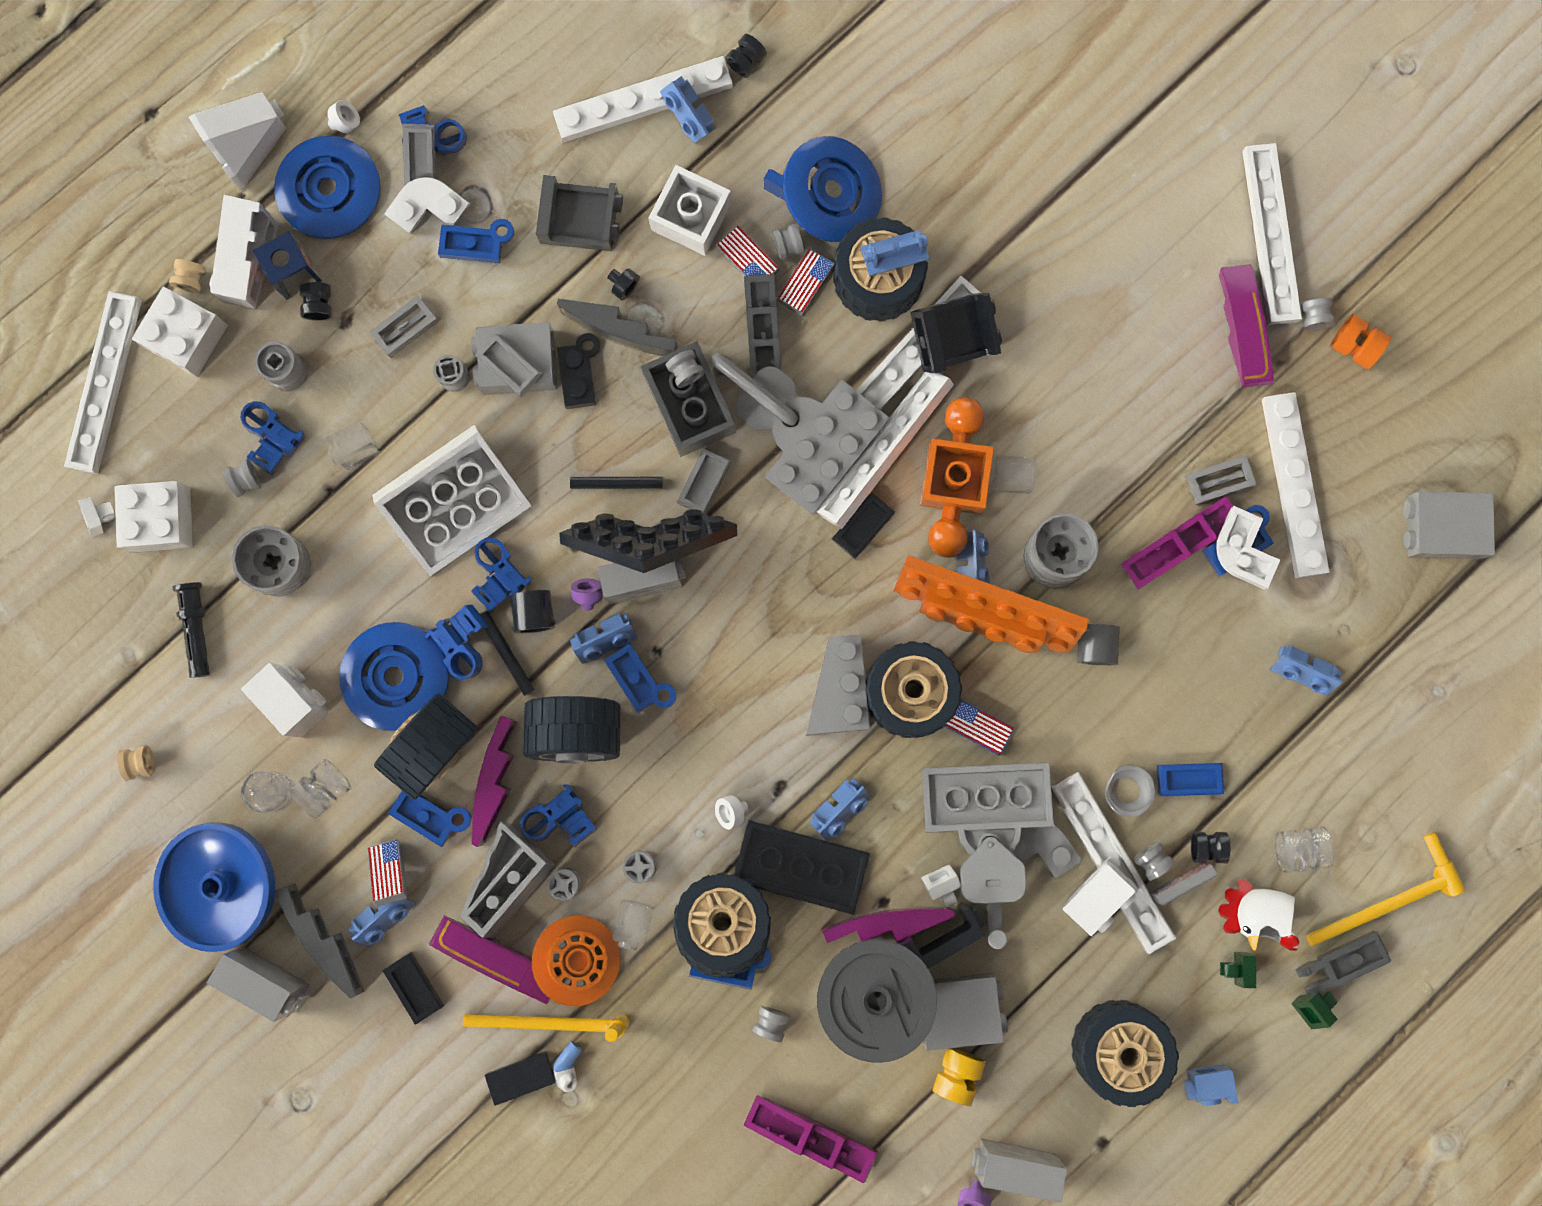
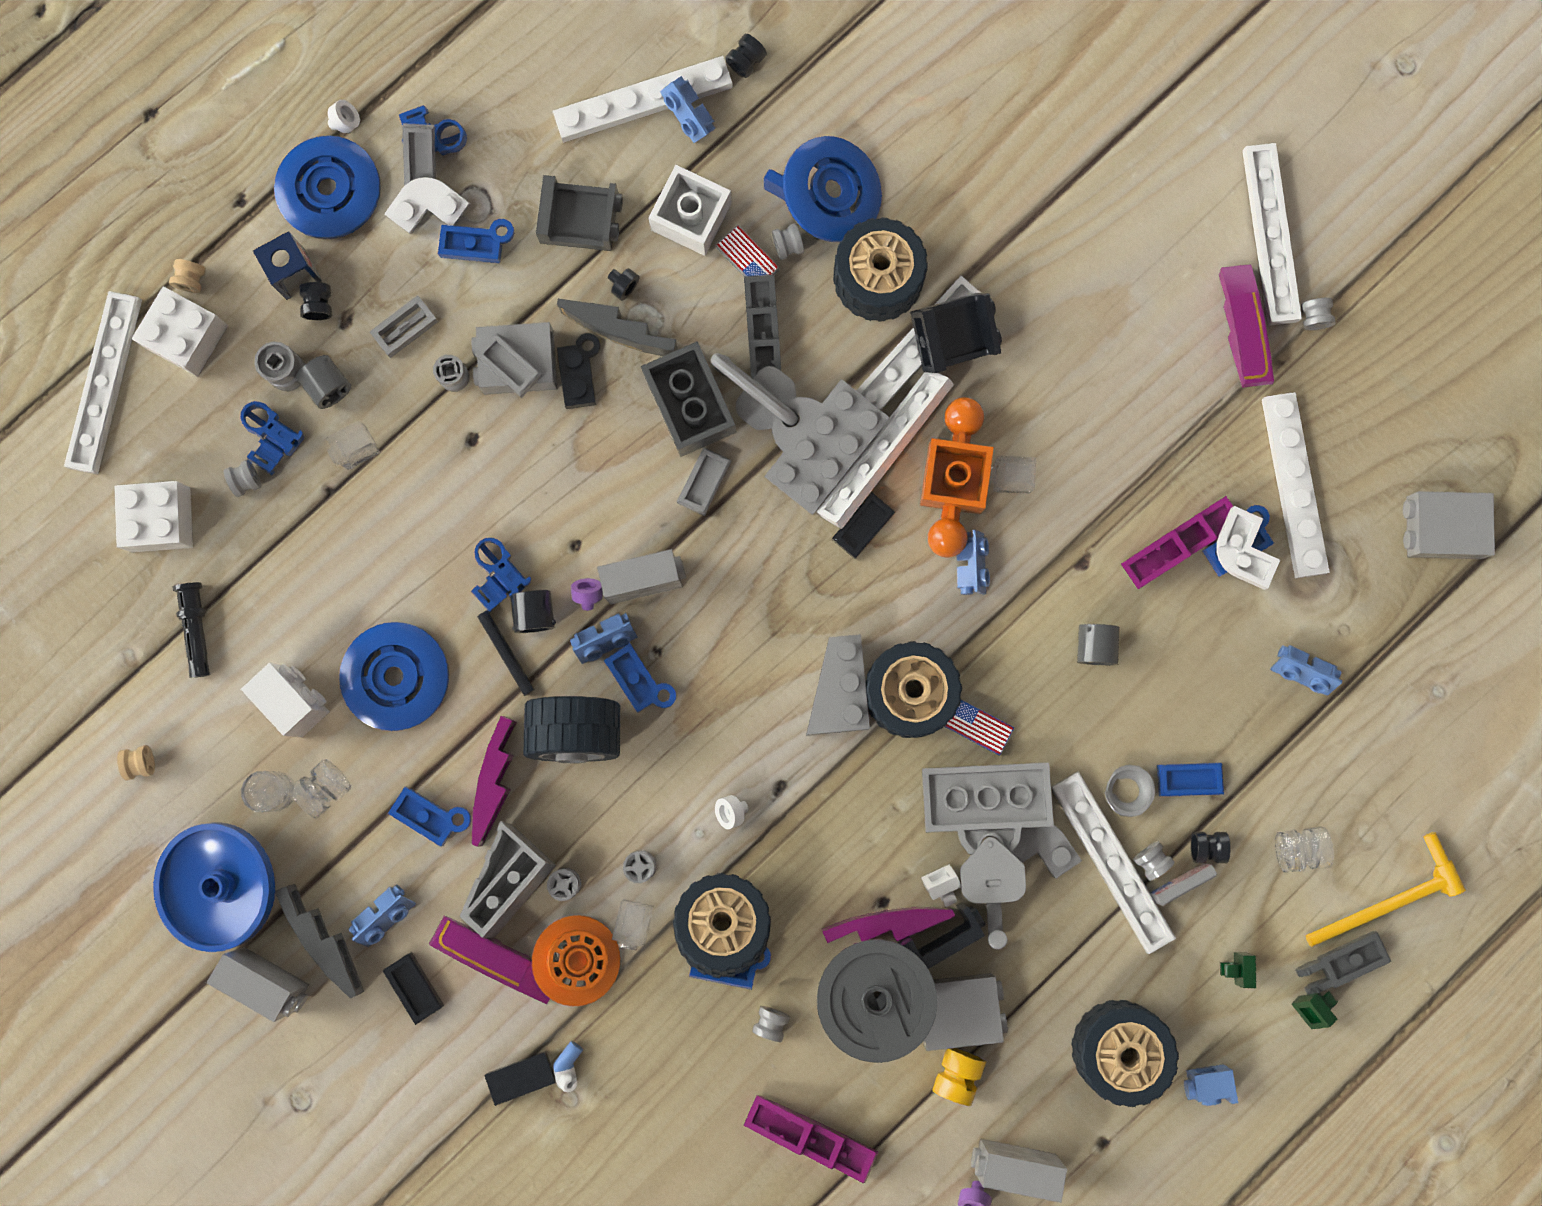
white tile [78,497,116,537] -> none
white slope [189,92,287,190] -> none
white wedge [210,195,279,309] -> none
light grey wheel [231,525,311,597] -> none
tile [367,839,407,907] -> none
white slope [372,425,531,576] -> none
black wheel [374,694,478,800] -> none
blue piece [425,604,489,680] -> none
yellow bar [463,1014,630,1042] -> none
blue piece [520,784,597,847] -> none
black plate [559,509,738,573] -> none
black bar [570,476,663,489] -> none
light grey wheel [666,349,705,388] -> none
black tile [734,820,870,915] -> none
tile [777,248,834,316] -> none
medium blue hinge [809,778,871,841] -> none
medium blue hinge [860,230,929,276] -> none
orange plate [893,555,1089,653] -> none
light grey wheel [1023,513,1099,589] -> none
white piece [1063,858,1136,936] -> none
light grey tile [1185,456,1256,505] -> none
white piece [1218,879,1300,951] -> none
orange wheel [1330,313,1391,370] -> none
none -> dark grey piece [296,355,352,409]

